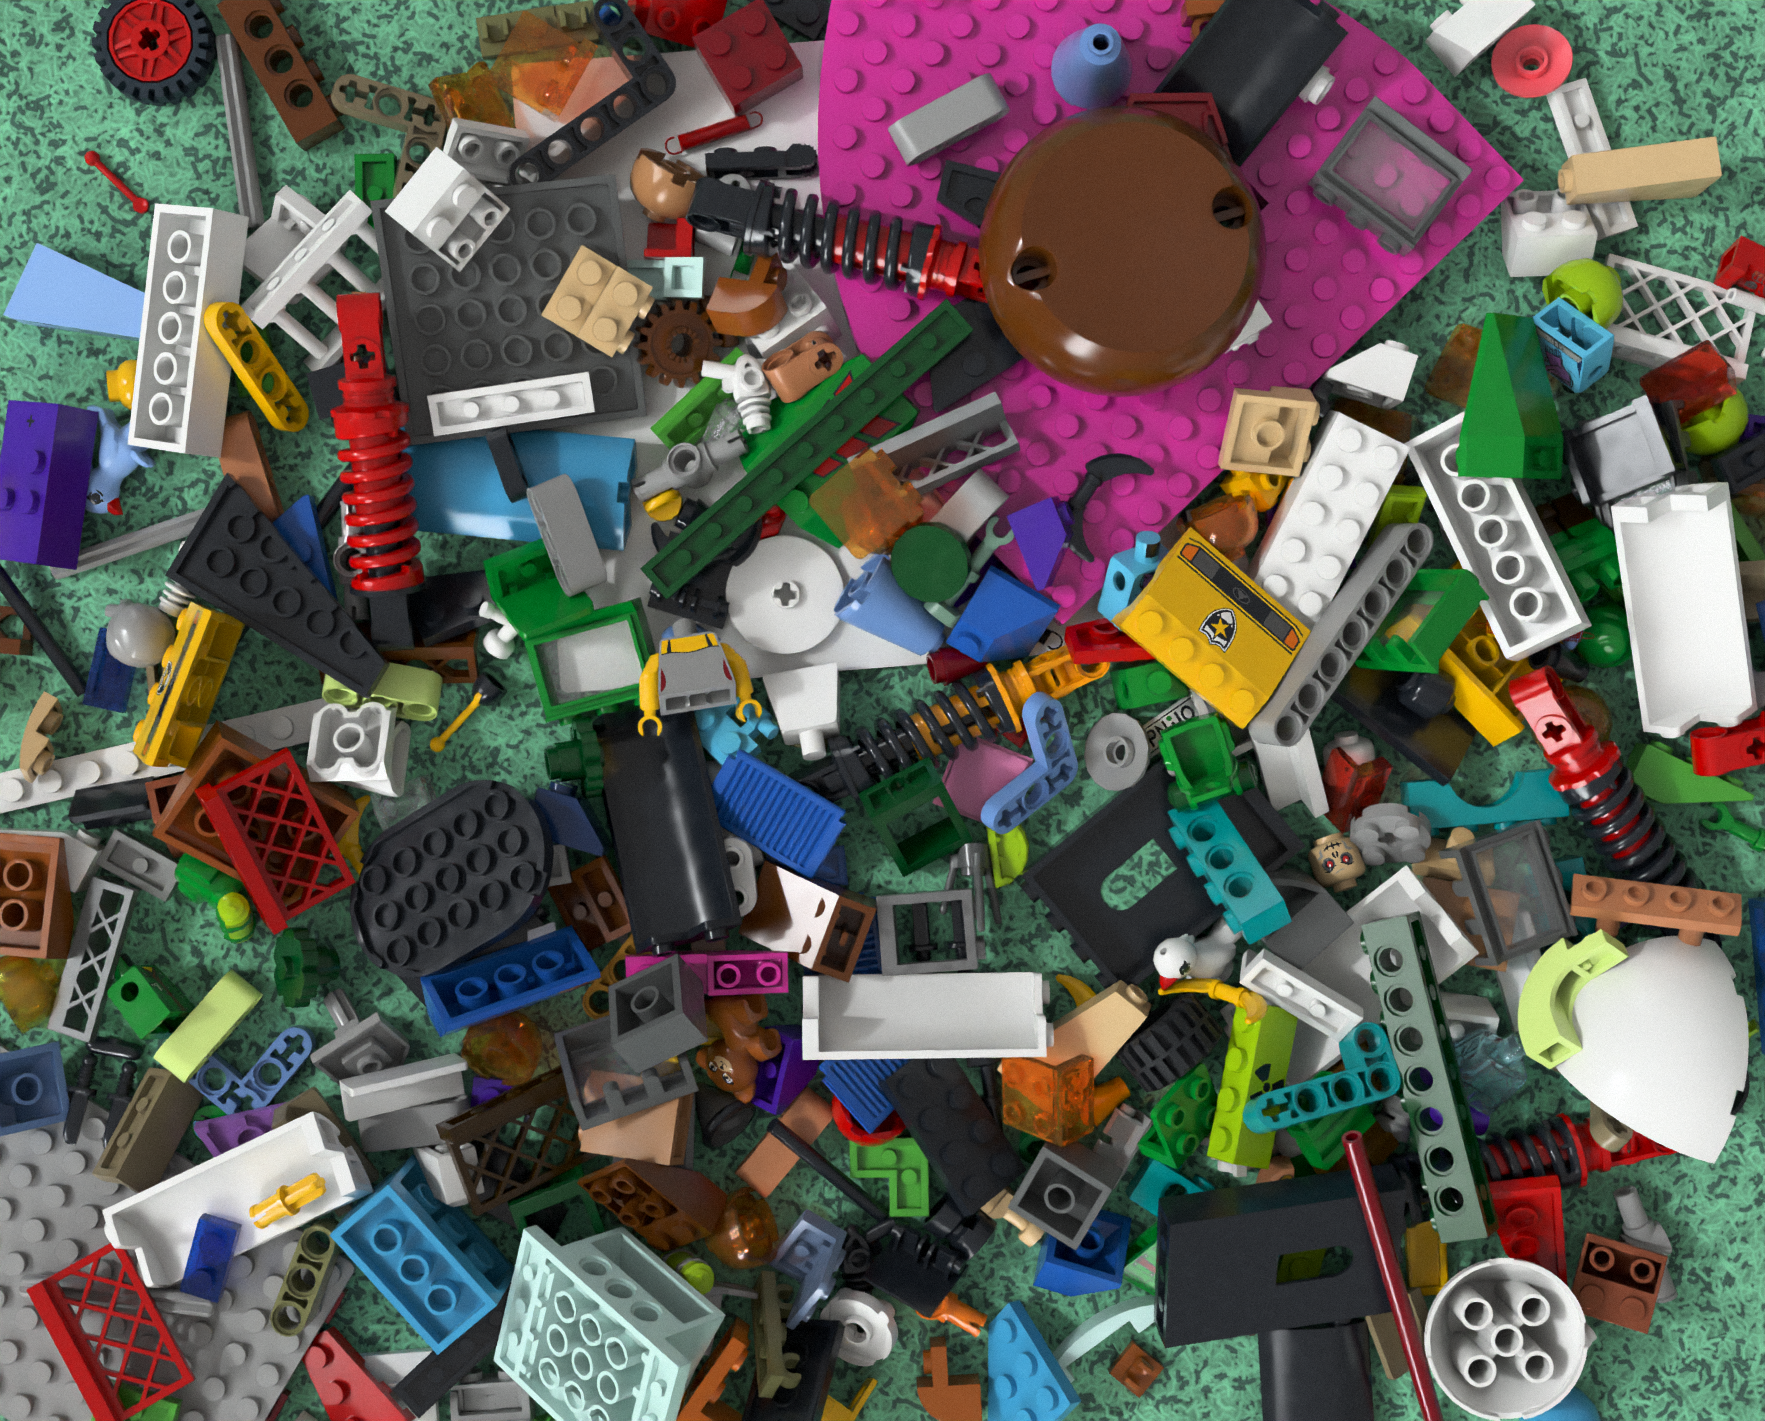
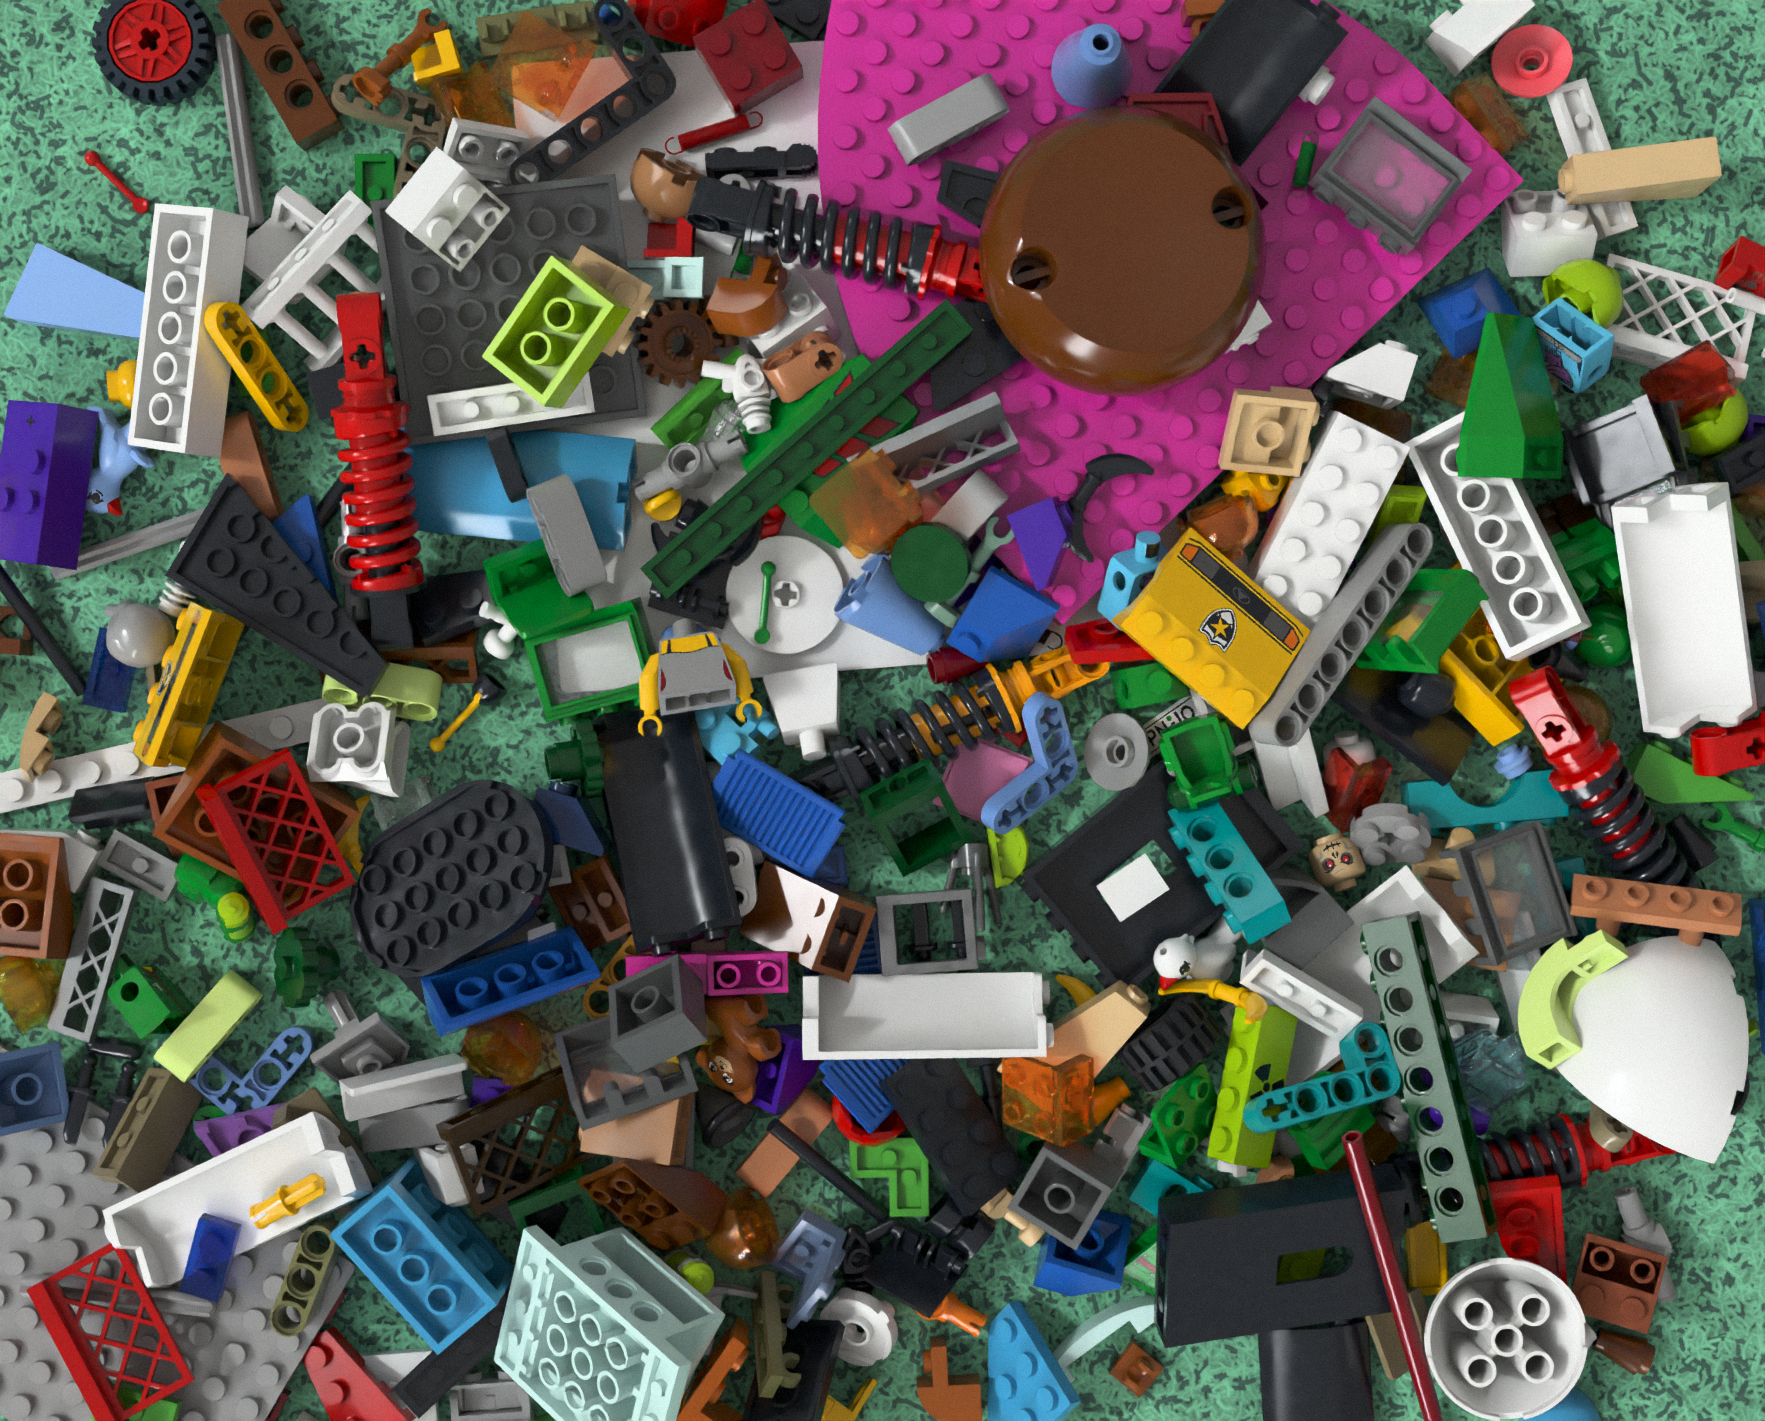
none -> dark orange piece [352,8,448,107]
none -> yellow panel [411,29,466,90]
none -> lime brick [482,255,631,408]
none -> green hinge [754,561,776,644]
none -> white sticker [1096,853,1169,922]
none -> green piece [1291,131,1319,198]
none -> blue slope [1417,267,1522,360]
none -> clear orange bracket [1446,71,1530,156]
none -> light blue plate [1494,744,1533,779]
none -> reddish brown cone [1592,1327,1656,1375]
none -> black cone [1665,813,1719,872]

